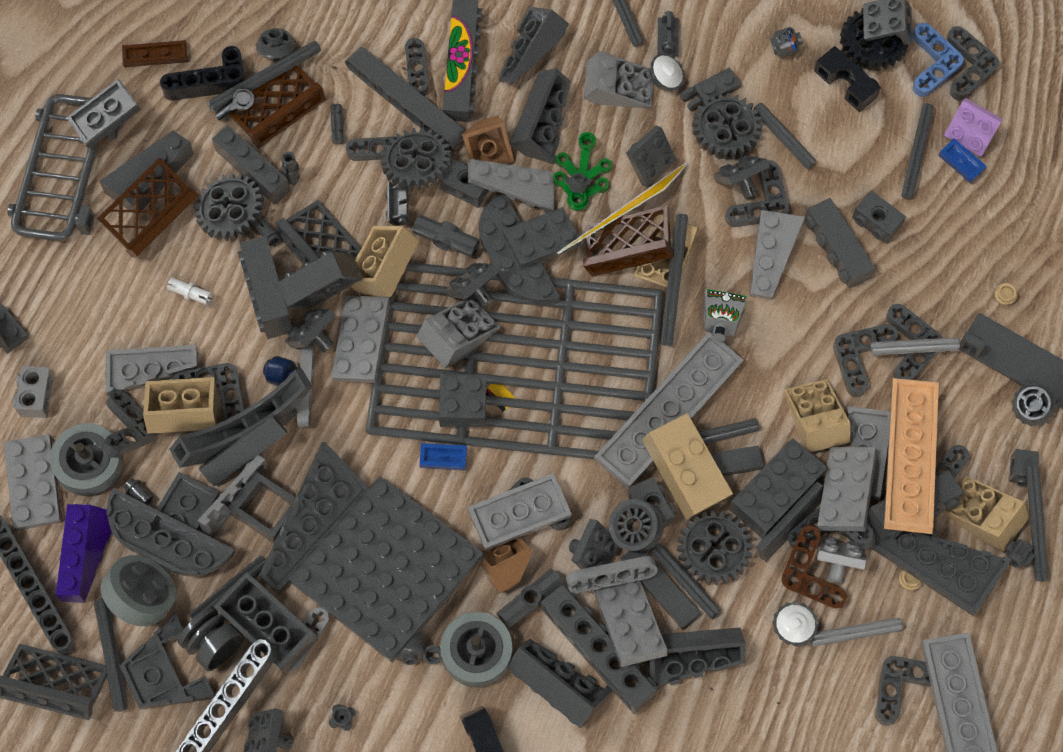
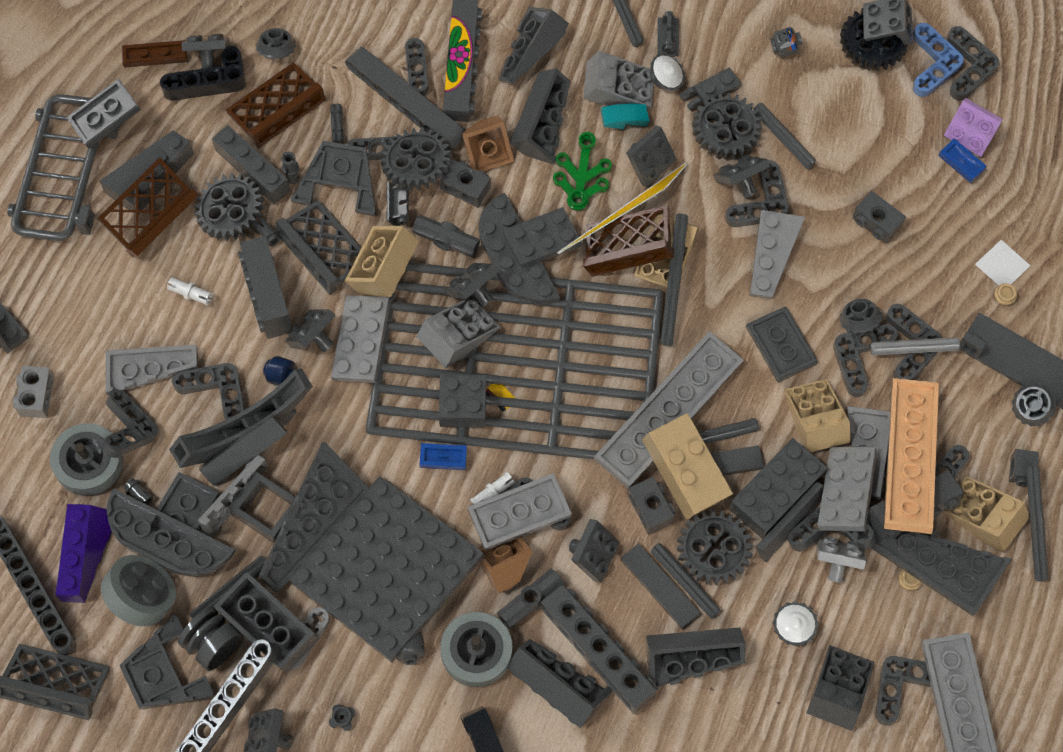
light grey plate [3,434,61,531] -> none
dark grey axle [94,598,128,712] -> none
tan brick [143,377,218,434] -> none
dark grey axle [207,41,321,112] -> none
plate [215,88,254,121] -> none
dark grey brick [277,250,363,309] -> none
light grey beam [297,344,315,427] -> none
dark grey hinge [423,645,442,664] -> none
light grey wing [468,159,554,213] -> none
dark grey plate [565,173,591,193] -> none
light grey beam [566,556,658,593] -> none
light grey plate [594,581,667,667] -> none
dark grey wheel [609,499,664,552] -> none
torso [702,289,747,342] -> none
reddish brown beam [781,524,847,608] -> none
dark grey brick [804,198,875,289] -> none
light grey axle [811,617,903,646] -> none
black arch [814,46,881,113] -> none
dark grey axle [901,103,934,199] -> none
dark grey gear [1004,539,1035,569] -> none
none -> dark grey plate [182,34,230,69]
none -> dark grey wing [291,141,376,216]
none -> white pin [470,472,515,504]
none -> teal slope [601,103,649,129]
none -> dark grey tile [746,306,818,383]
none -> dark grey slope [806,645,874,731]
none -> dark grey piece [839,299,883,334]
none -> white sticker [975,240,1031,285]

